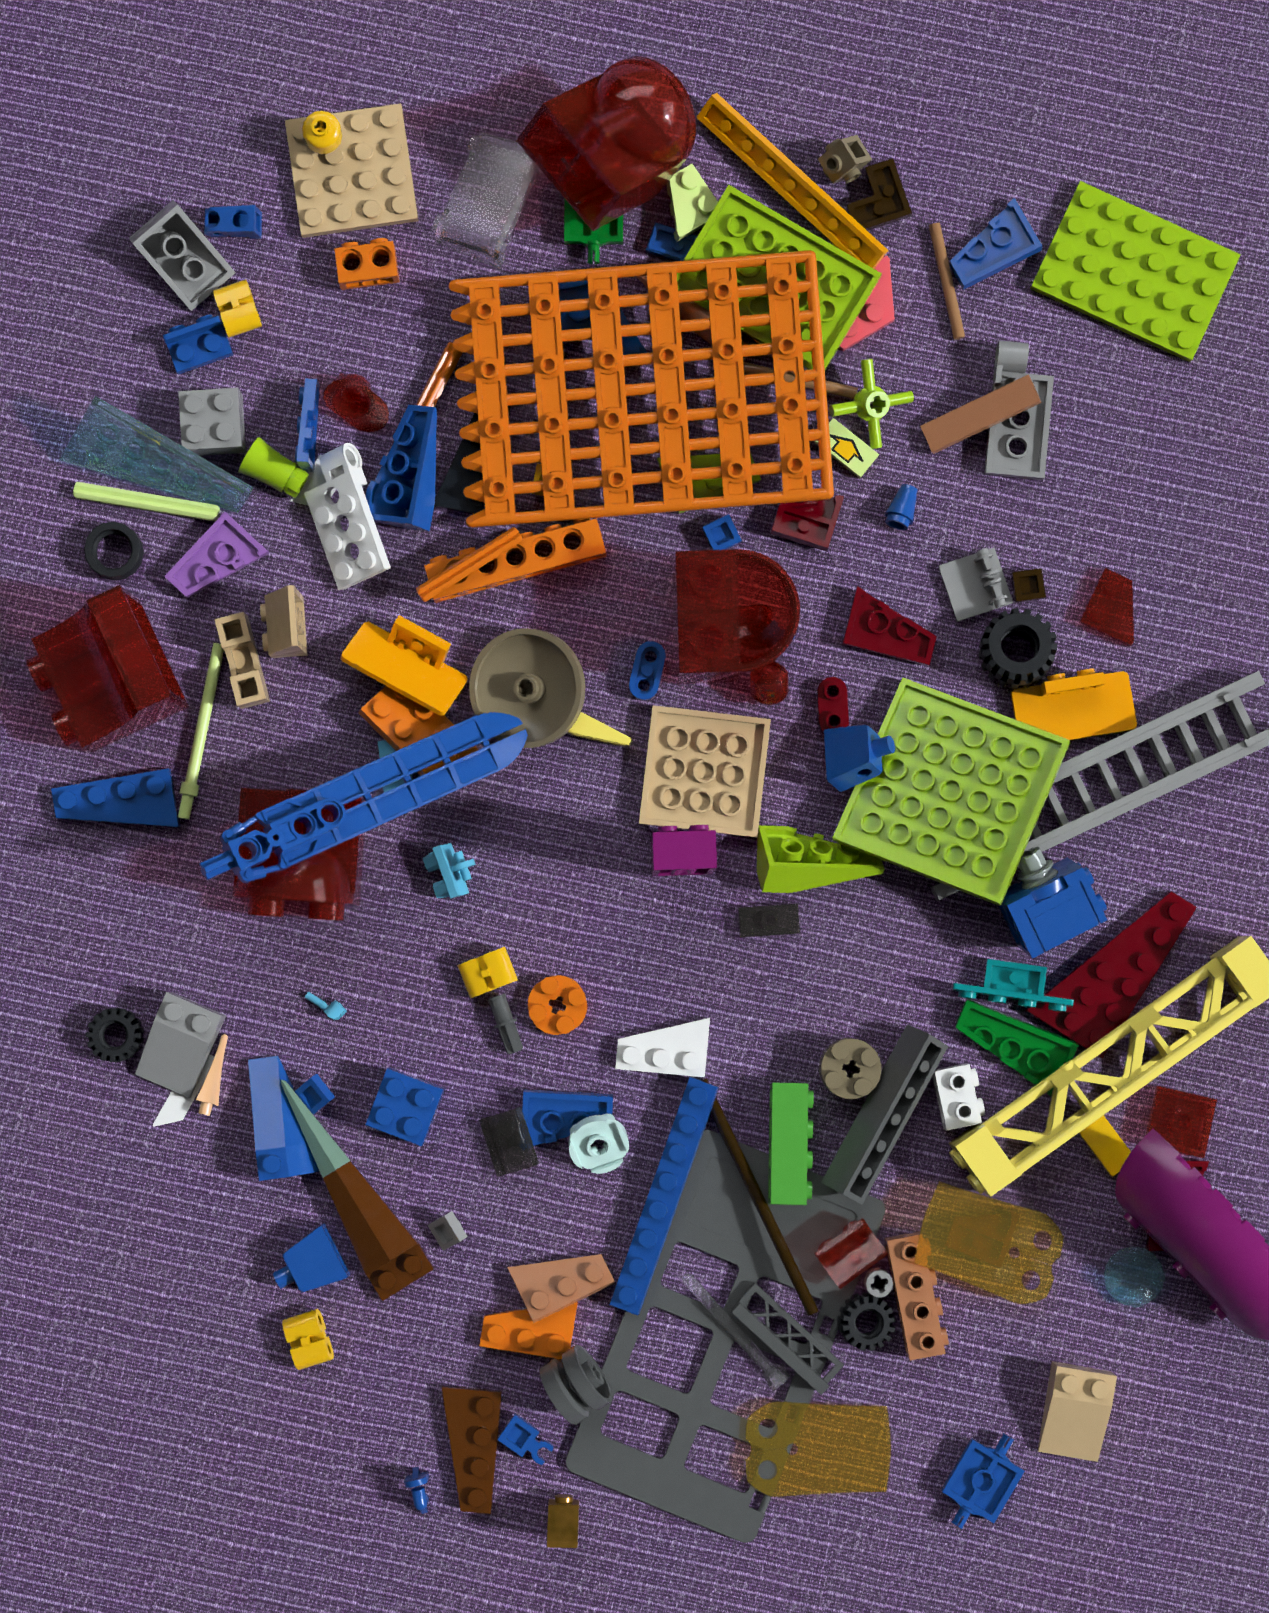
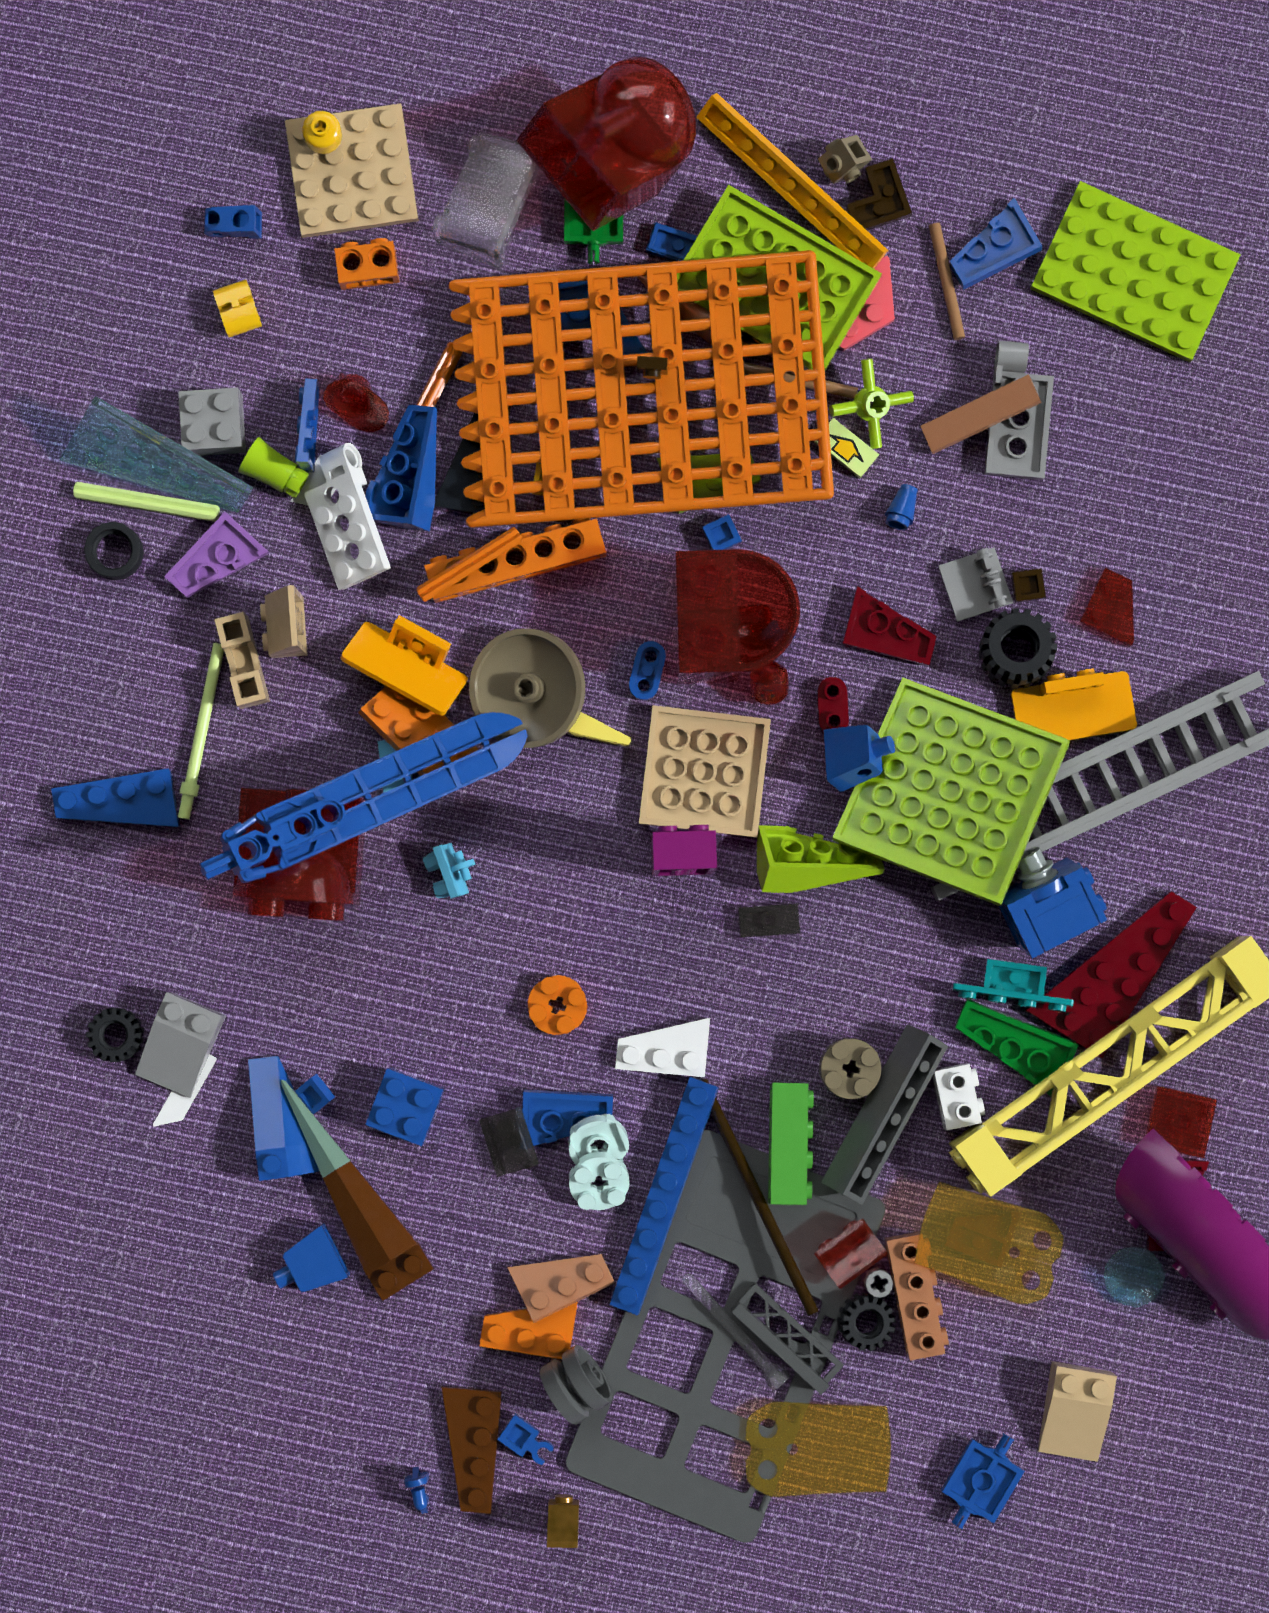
clear red brick [26,585,189,752] -> none
light grey slope [129,200,236,311] -> none
blue bracket [163,315,234,375] -> none
light nougat piece [196,1034,228,1116] -> none
yellow piece [282,1309,334,1370] -> none
medium azure hand [305,992,347,1020] -> none
light grey plate [428,1211,468,1251] -> none
yellow piece [457,947,518,999] -> none
dark grey axle [488,994,523,1054] -> none
yellowish green wing [666,164,718,242] -> none
dark red wing [770,495,844,552] -> none
yellow tile [1079,1115,1131,1177] -> none
none -> light aqua plate [569,1151,629,1210]
none -> dark brown plate [637,356,668,379]

